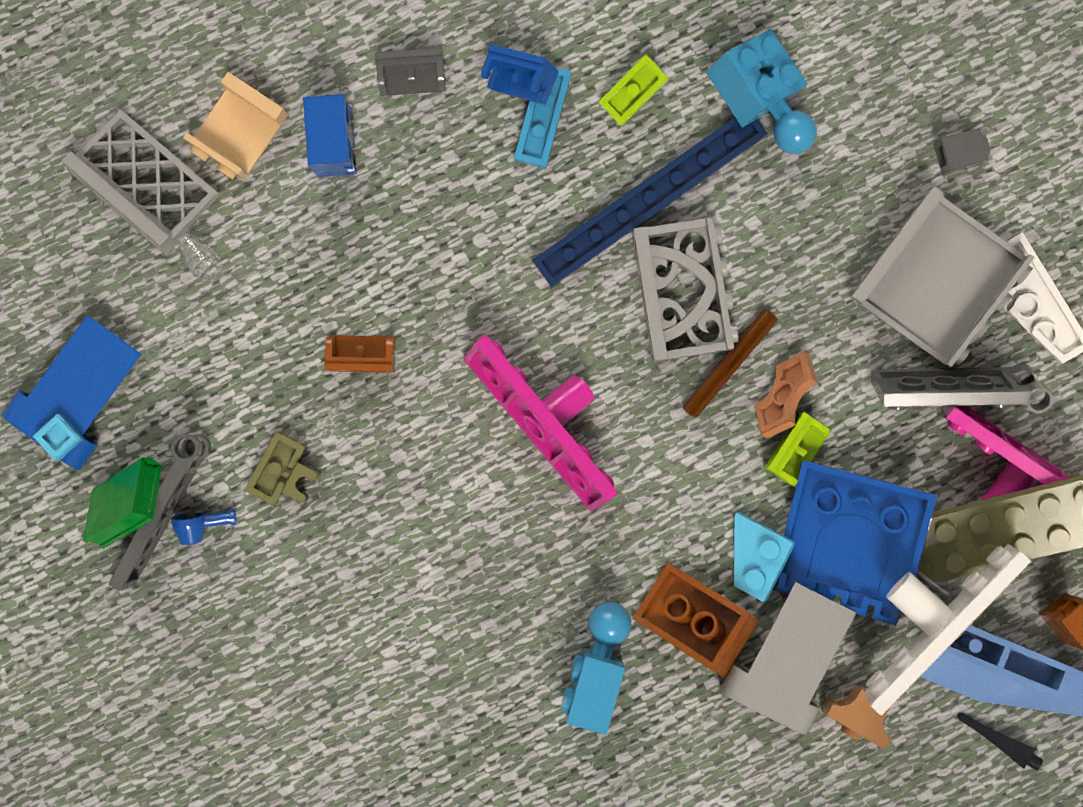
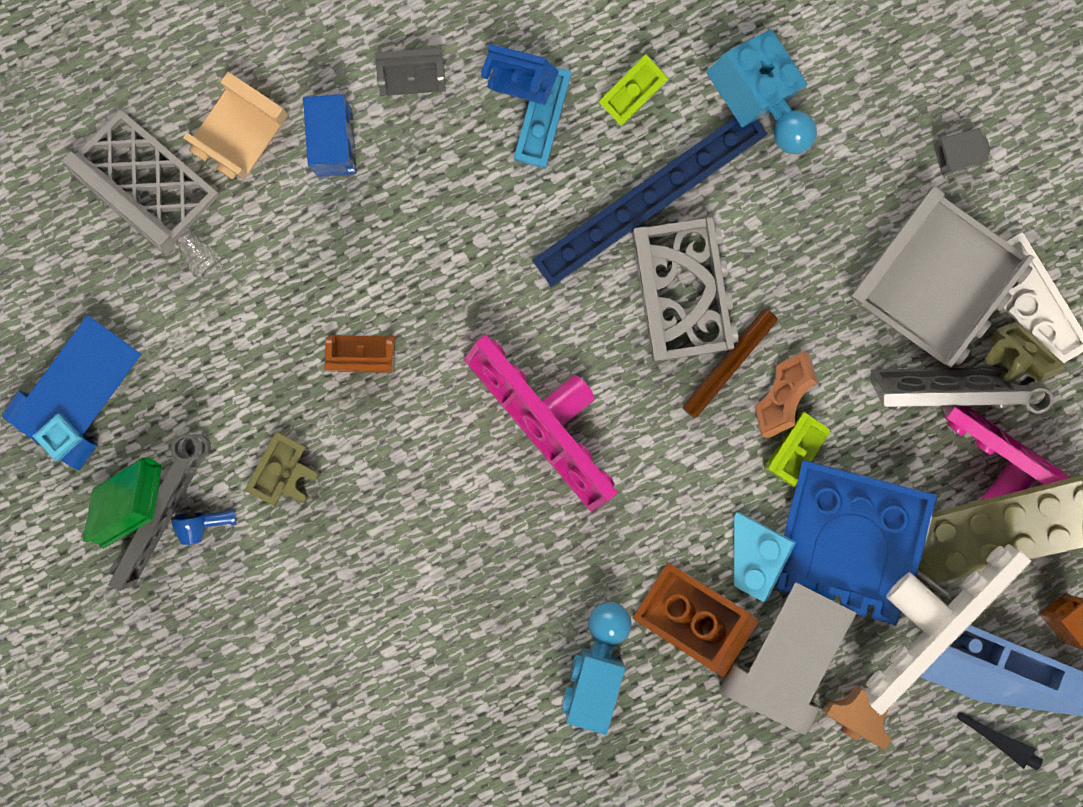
none -> olive plate [985,321,1065,382]

